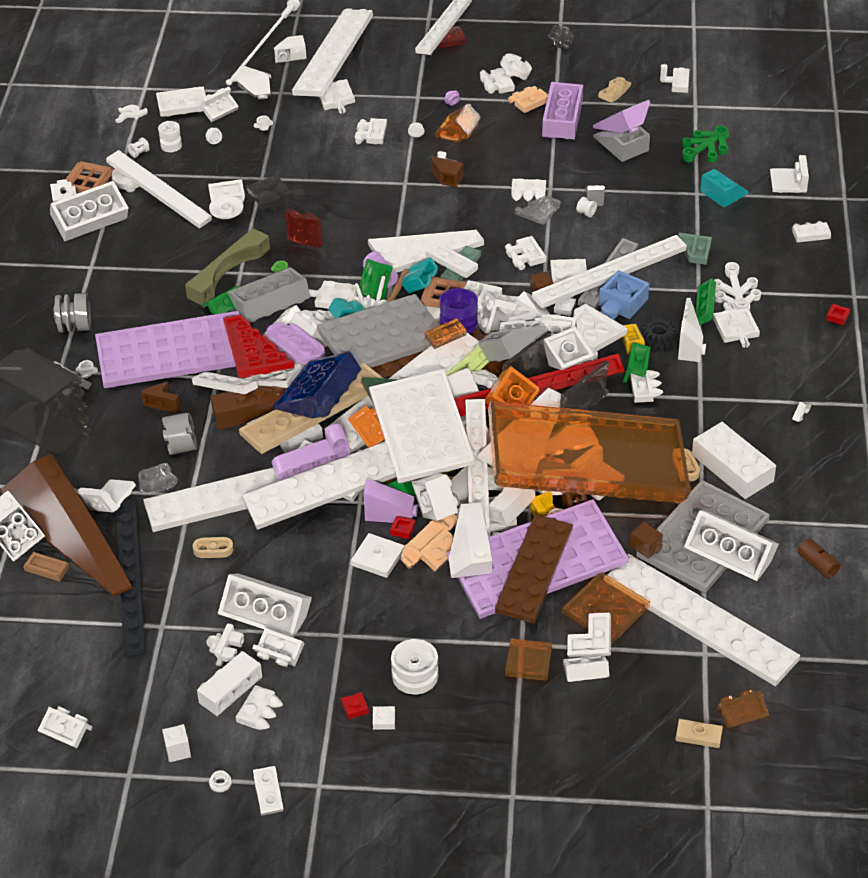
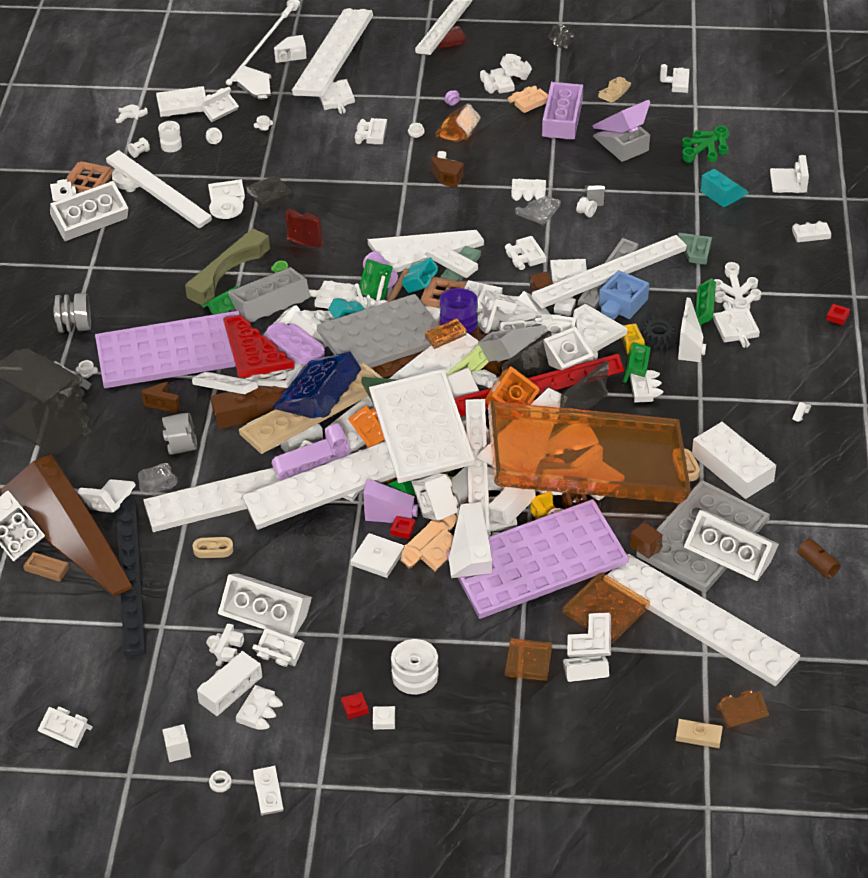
reddish brown plate [495,514,573,624] -> none

